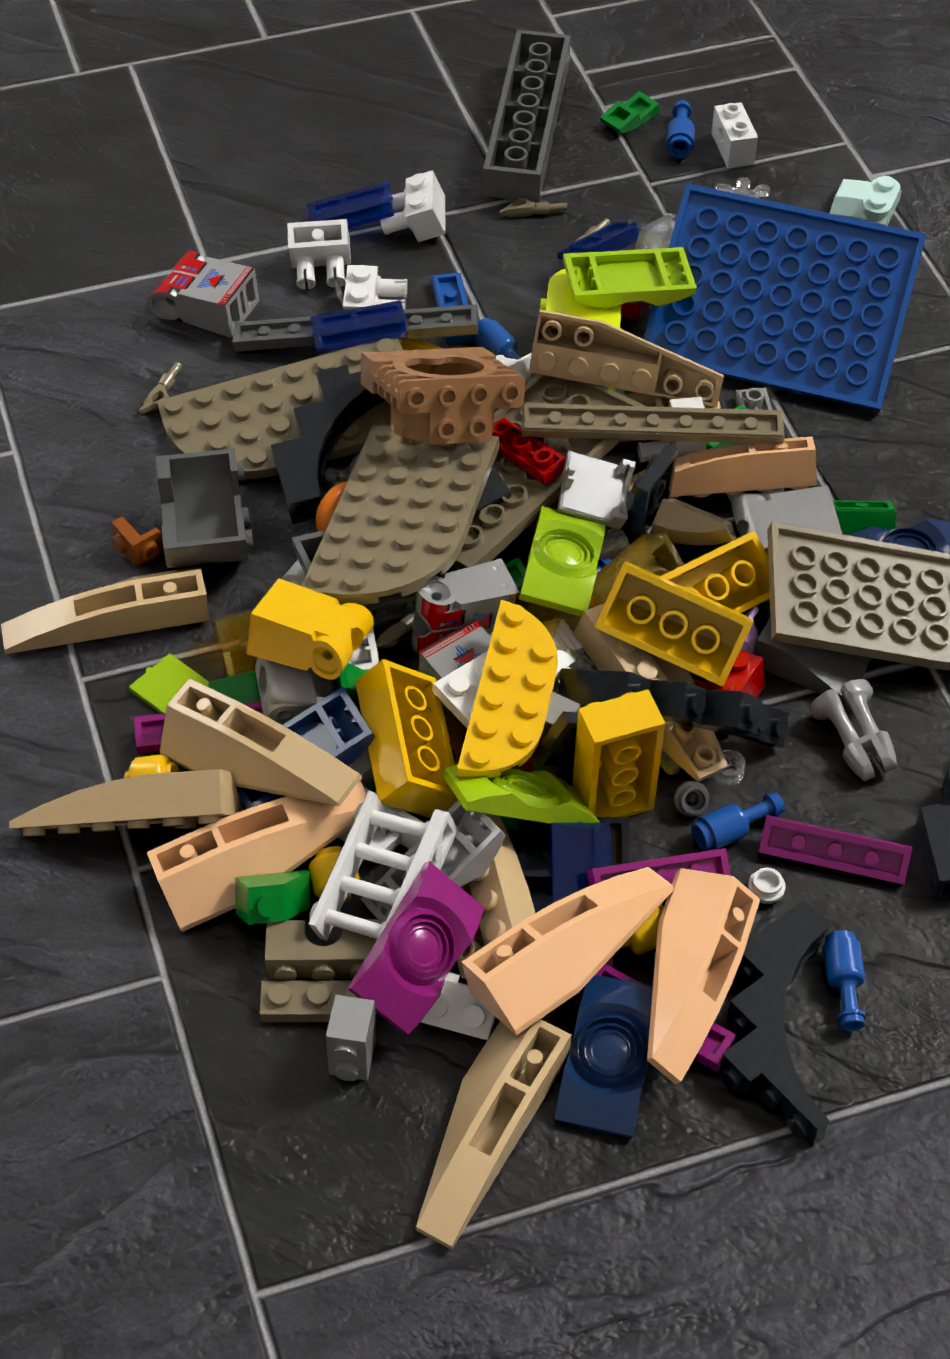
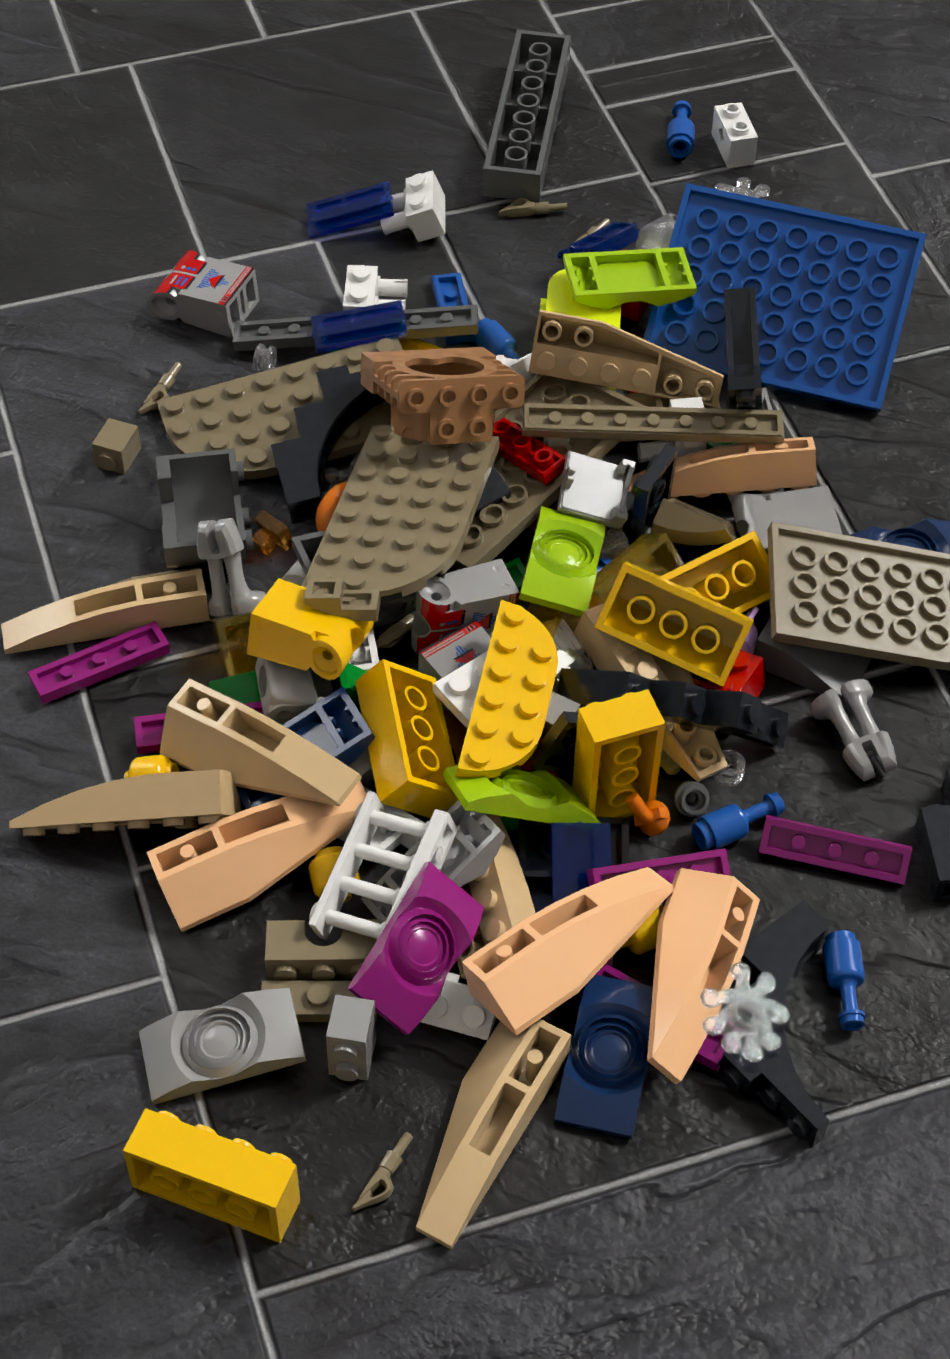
dark orange bracket [111,516,164,568] -> none
lime piece [129,653,209,714] -> none
green slope [235,870,310,925] -> none
white brick [287,219,351,289] -> none
green slope [600,91,660,134] -> none
white plate [748,868,786,904] -> none
light aqua slope [830,176,902,226] -> none
green slope [833,500,897,534] -> none
none -> magenta plate [28,621,171,704]
none -> dark tan brick [92,418,141,474]
none -> yellow brick [123,1108,300,1243]
none -> light grey slope [139,988,307,1105]
none -> light grey piece [197,518,266,617]
none -> clear bush [253,343,277,371]
none -> clear orange tile [253,510,292,555]
none -> dark tan slope [304,578,381,621]
none -> dark tan hand [351,1132,413,1212]
none -> orange plate [625,792,670,836]
none -> clear animal [700,962,789,1062]
none -> black arch [724,287,763,410]

